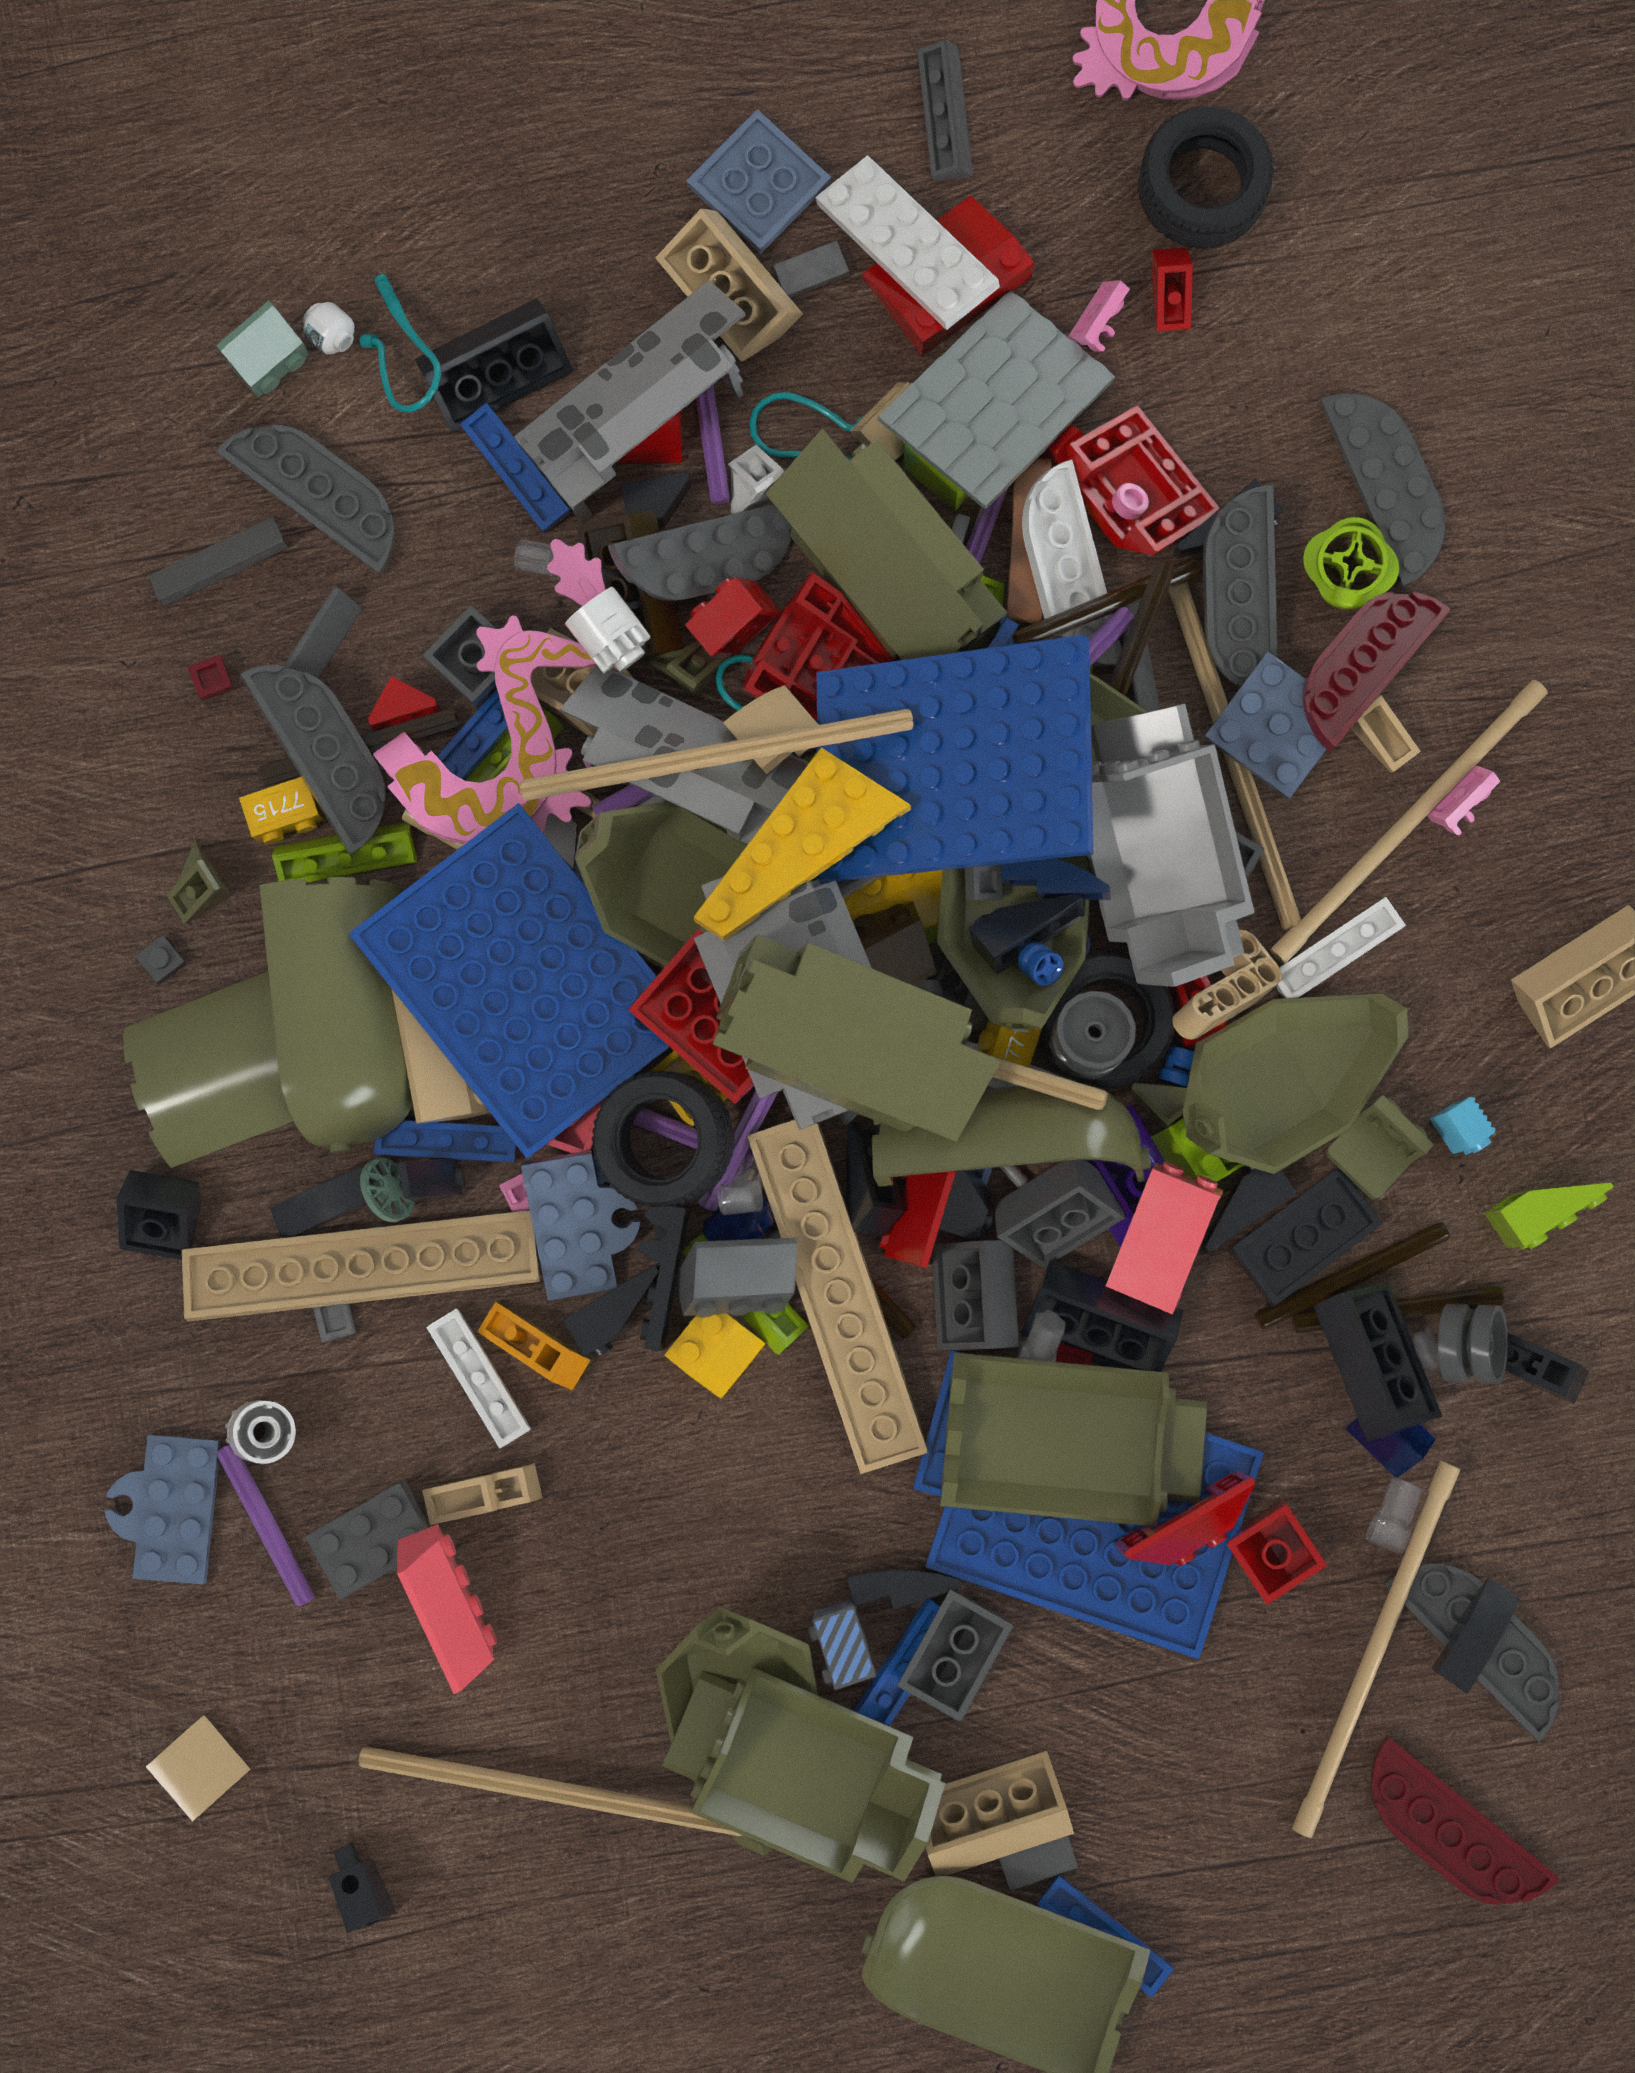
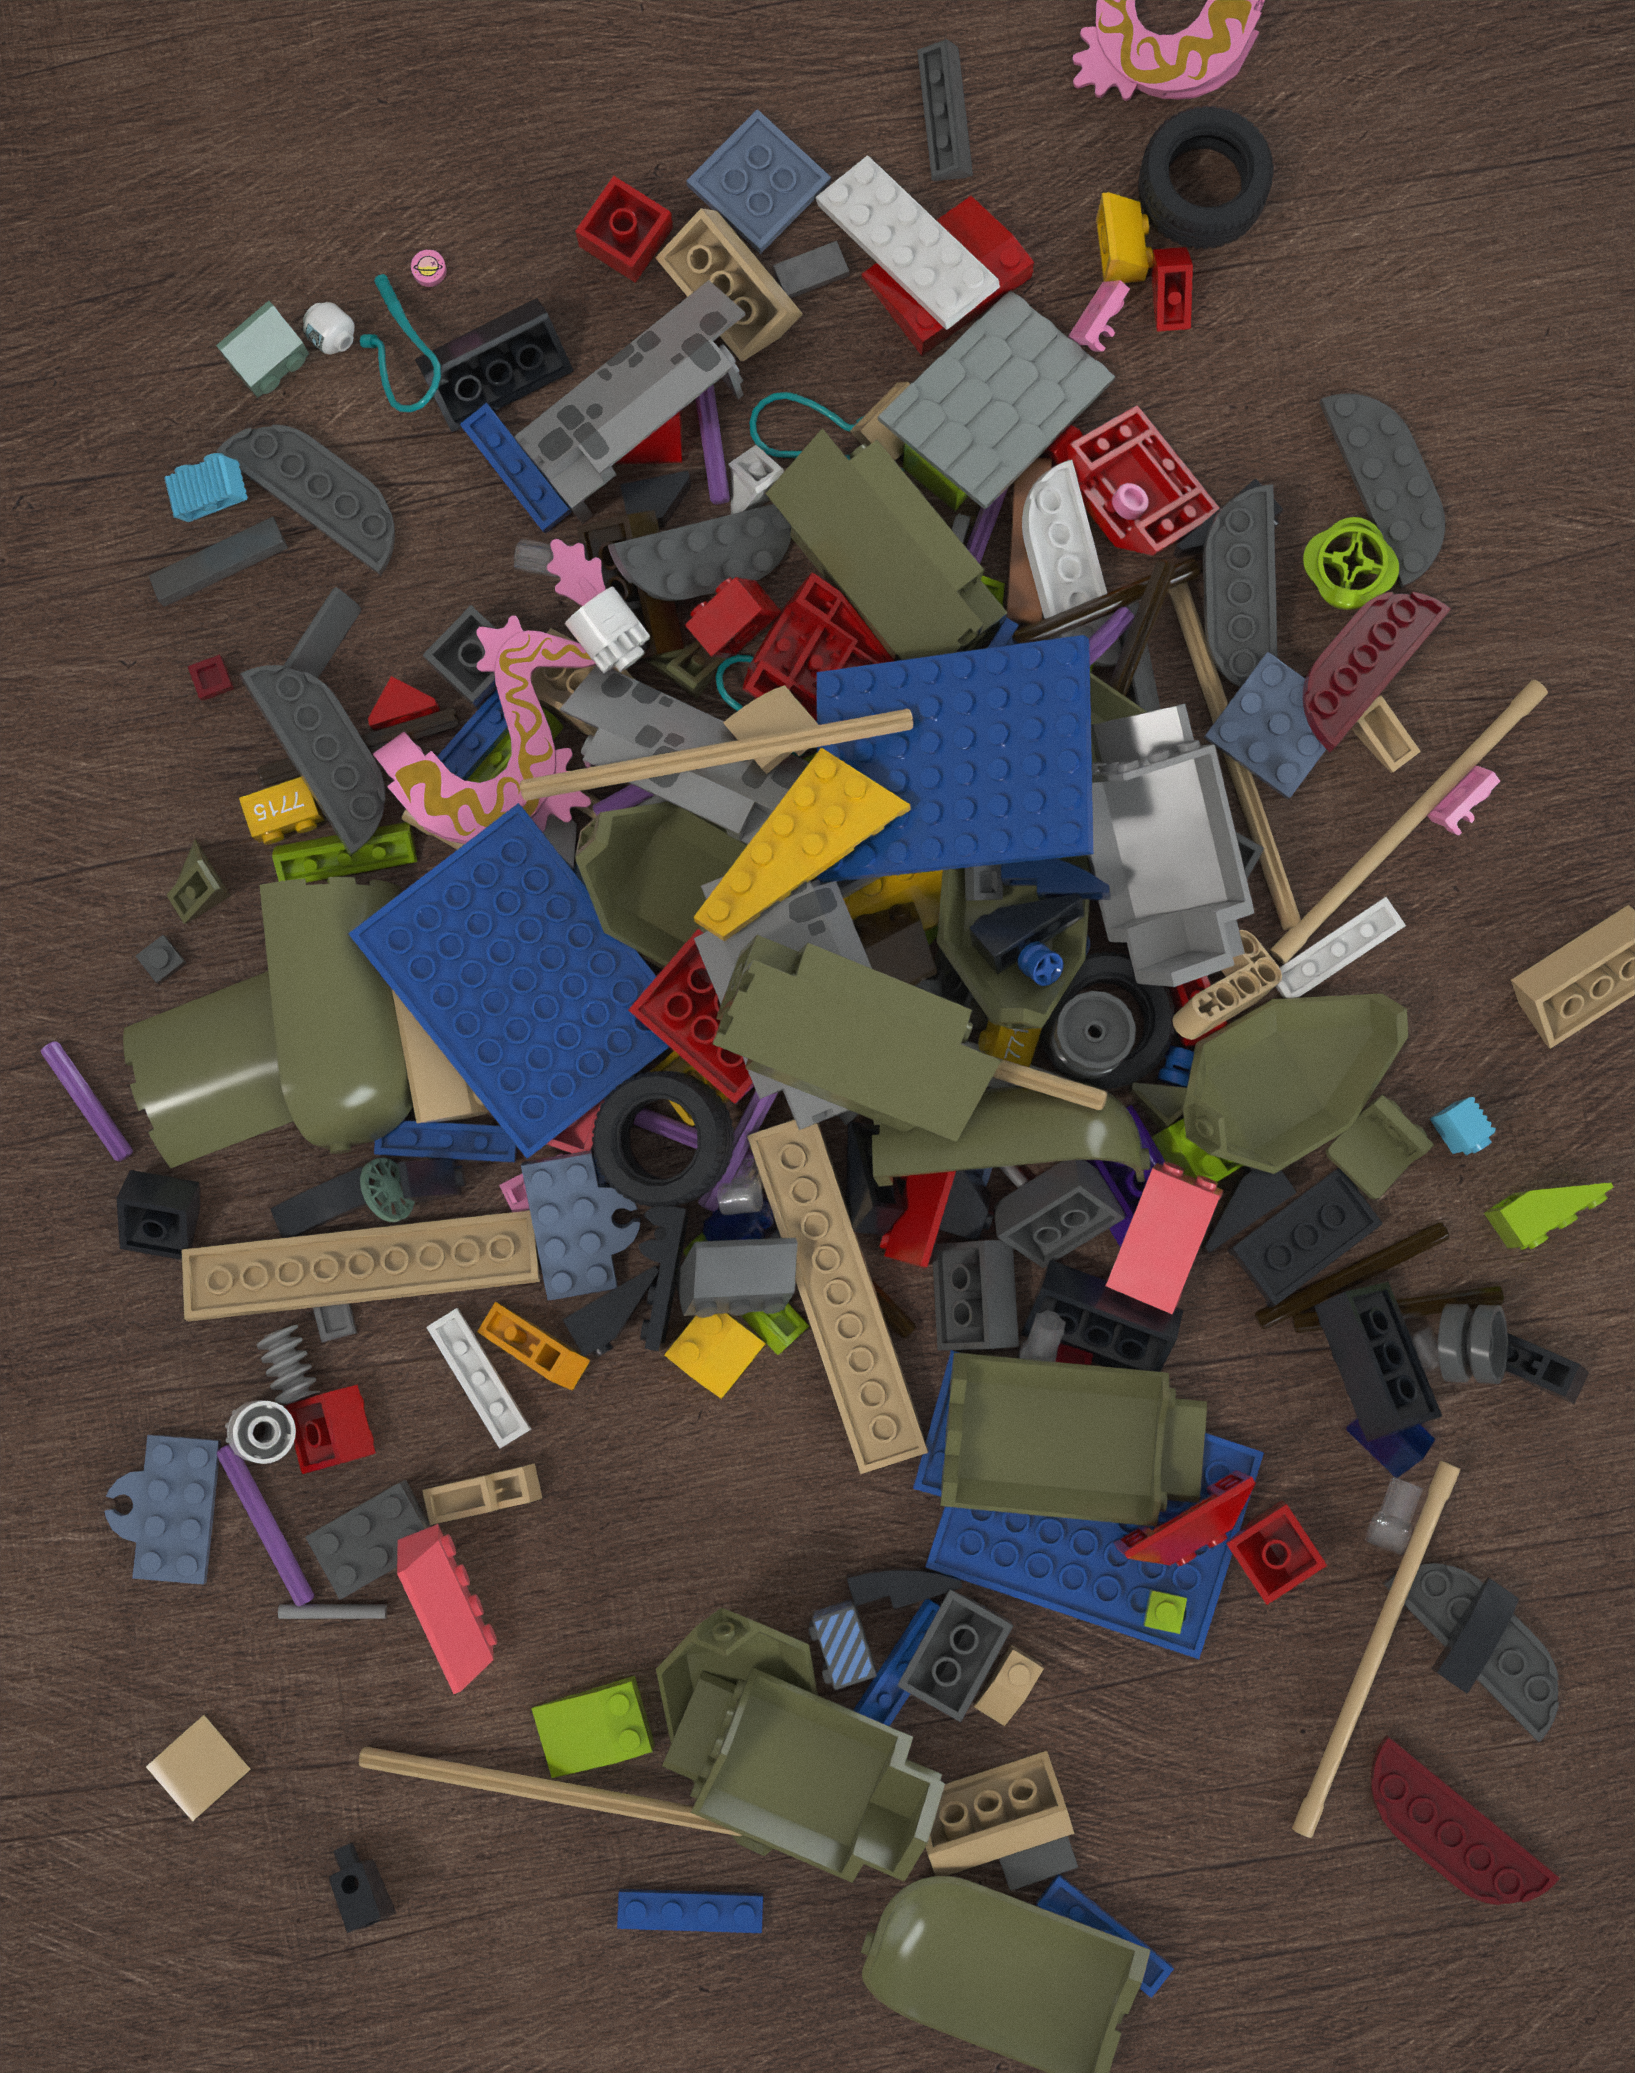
none -> medium lavender axle [41,1041,133,1162]
none -> medium azure brick [164,453,248,522]
none -> light grey piece [257,1325,320,1404]
none -> light grey bar [278,1604,387,1619]
none -> red slope [284,1384,376,1474]
none -> bright pink tile [411,250,447,287]
none -> lime slope [531,1676,655,1778]
none -> red brick [575,175,673,283]
none -> blue plate [617,1889,763,1933]
none -> tan slope [974,1644,1044,1726]
none -> yellow slope [1096,192,1153,283]
none -> lime plate [1143,1589,1187,1634]

